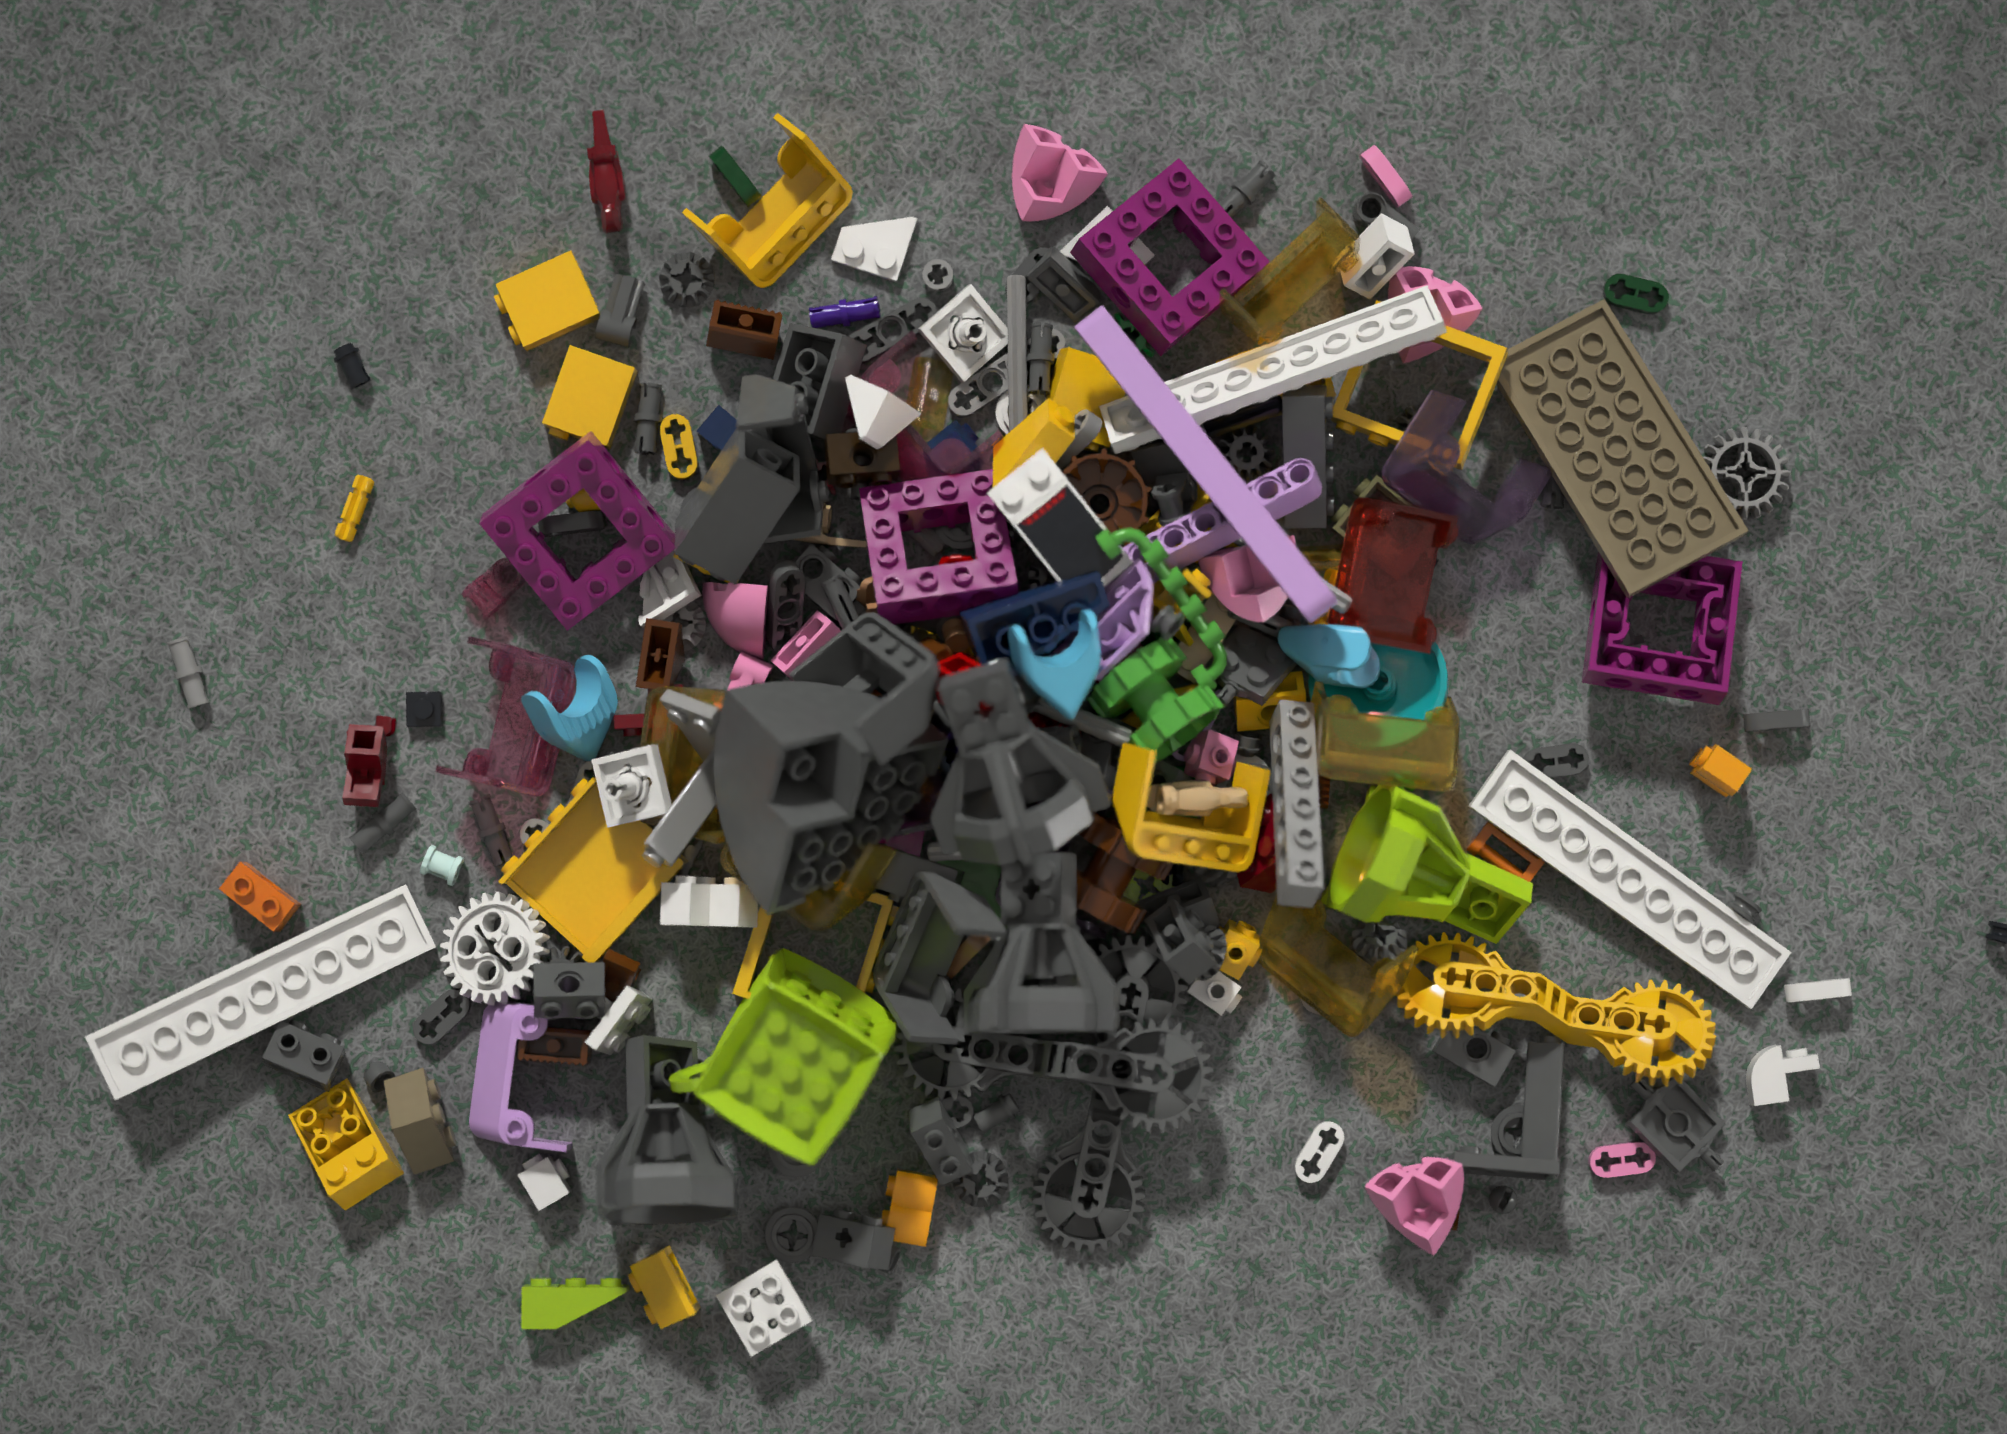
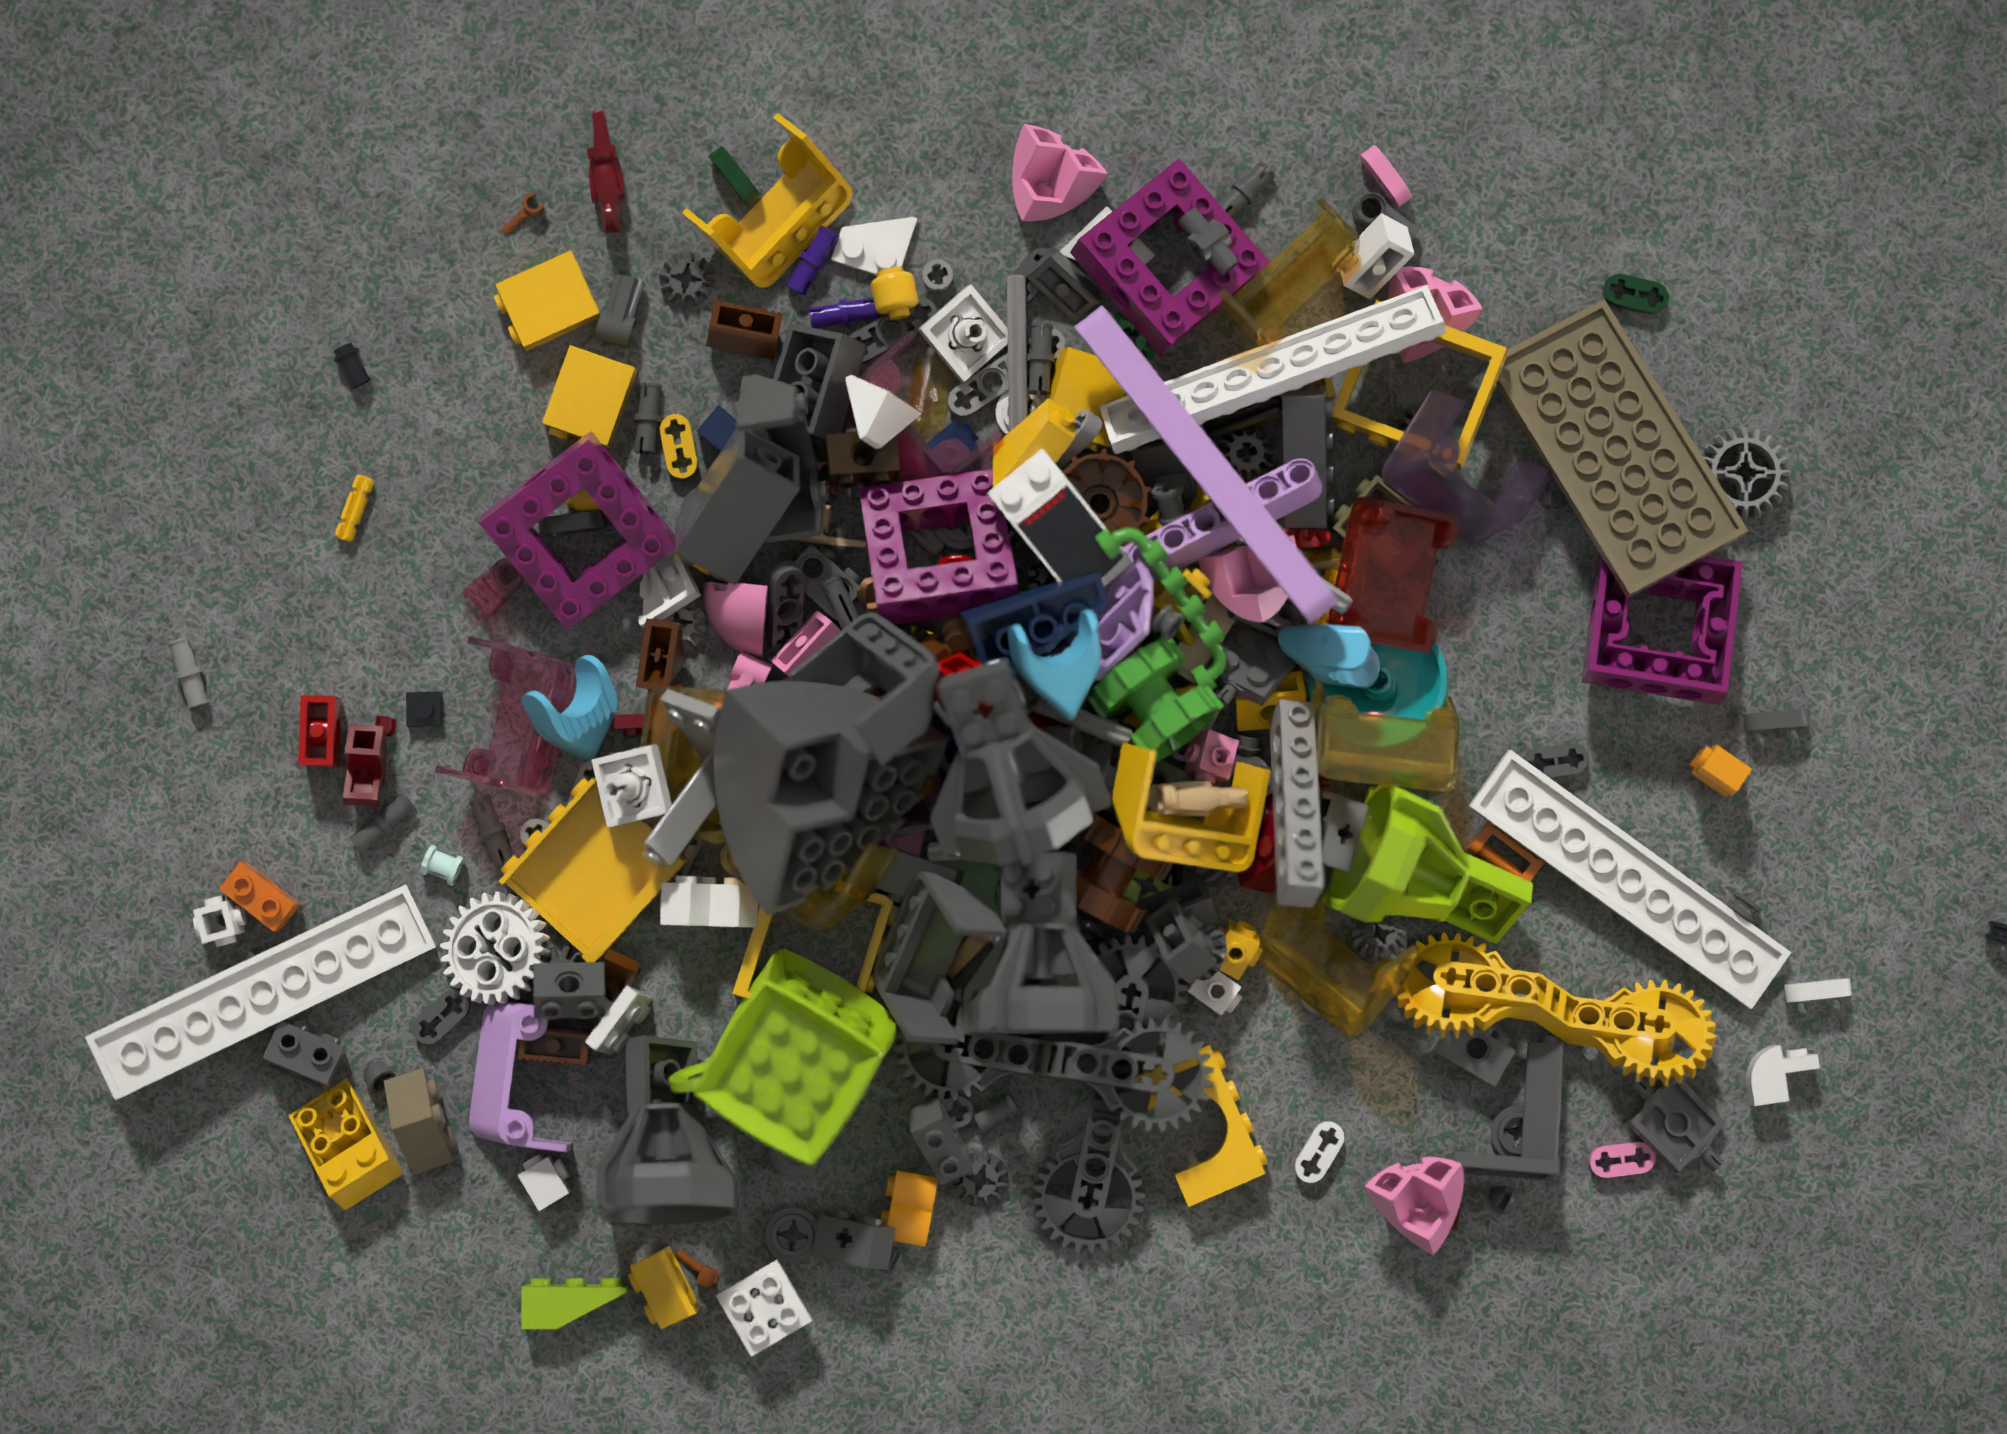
none -> white brick [193,895,247,947]
none -> red brick [298,695,342,767]
none -> dark orange hand [502,193,544,235]
none -> dark orange hand [675,1249,719,1289]
none -> dark purple pin [786,225,840,296]
none -> yellow head [870,267,919,320]
none -> yellow arch [1135,1044,1268,1207]
none -> dark grey axle [1178,208,1239,276]
none -> red gear [1282,529,1330,547]
none -> dark grey brick [1318,790,1368,872]

